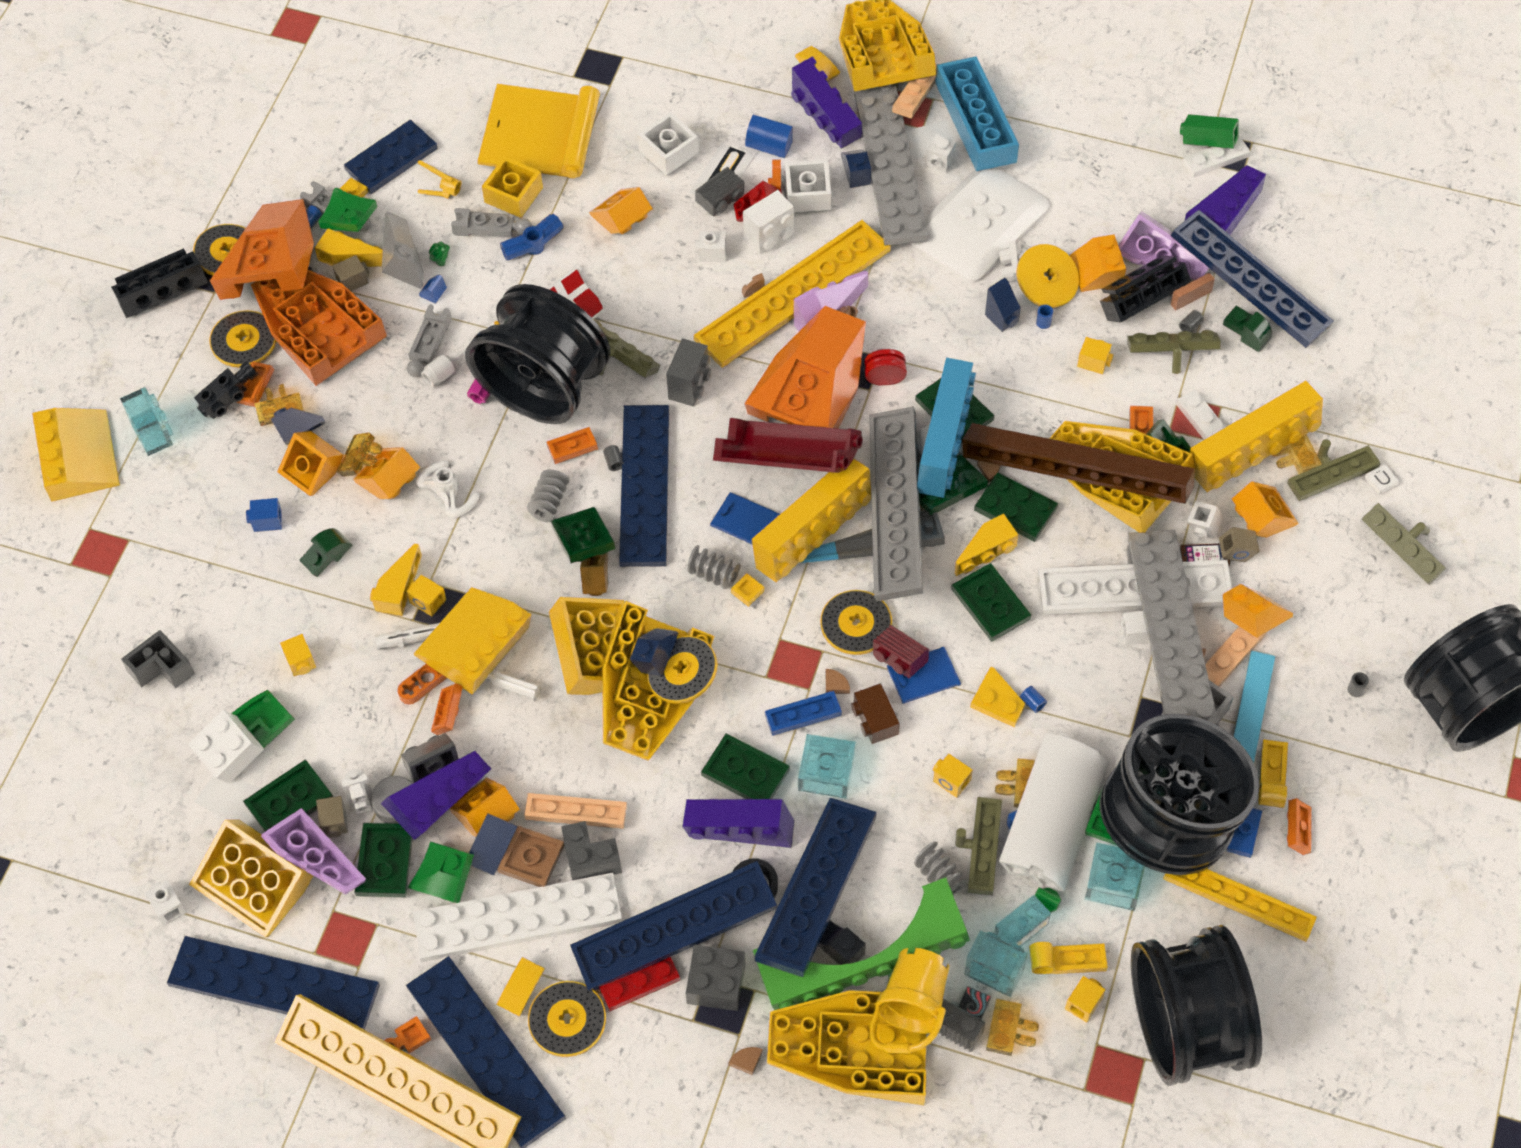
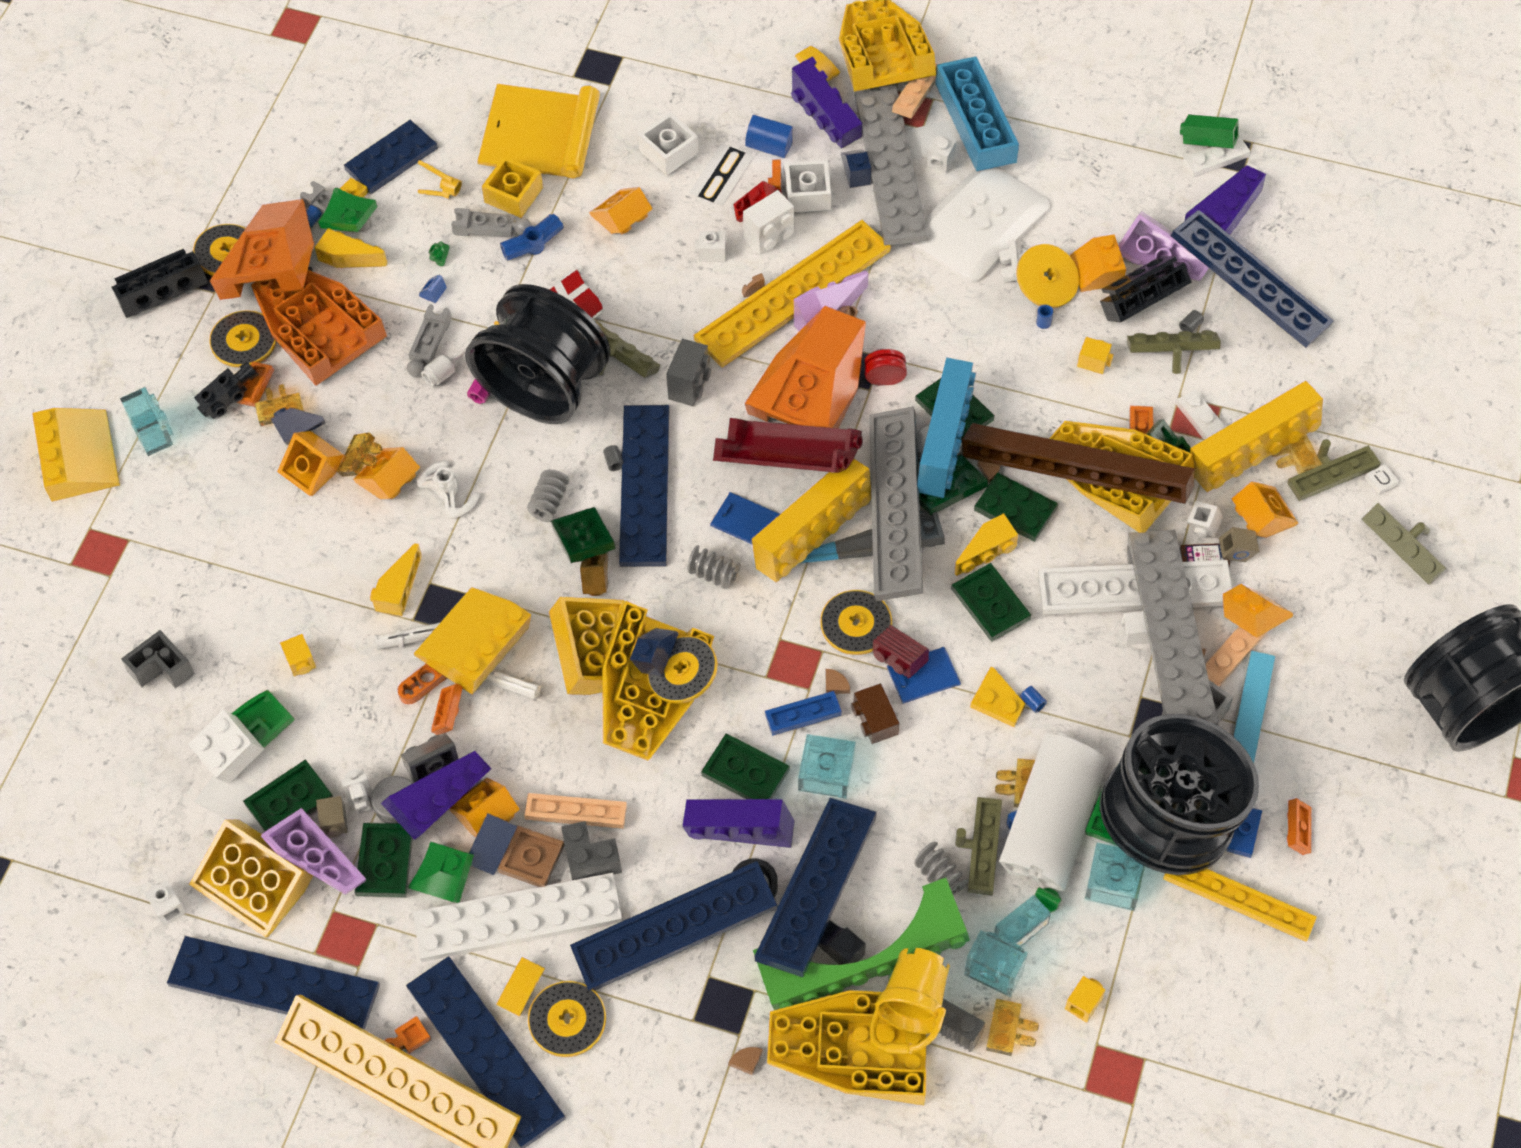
blue brick [246,498,282,532] -> none
dark green brick [299,528,353,577] -> none
dark tan brick [332,255,369,291] -> none
light grey wedge [382,211,424,289] -> none
yellow brick [406,575,446,617] -> none
orange plate [547,427,598,464] -> none
red plate [599,957,680,1012] -> none
dark grey brick [686,944,746,1011] -> none
dark grey brick [695,167,745,216] -> none
yellow plate [731,573,764,607] -> none
yellow brick [932,753,973,798] -> none
tile [958,986,991,1020] -> none
dark blue slope [985,278,1021,332] -> none
yellow plate [1029,942,1108,974] -> none
black wheel [1130,925,1262,1086] -> none
nougat tile [1170,273,1215,311] -> none
dark green brick [1223,305,1272,352] -> none
yellow plate [1258,739,1288,808] -> none
dark grey hinge [1347,672,1369,697] -> none

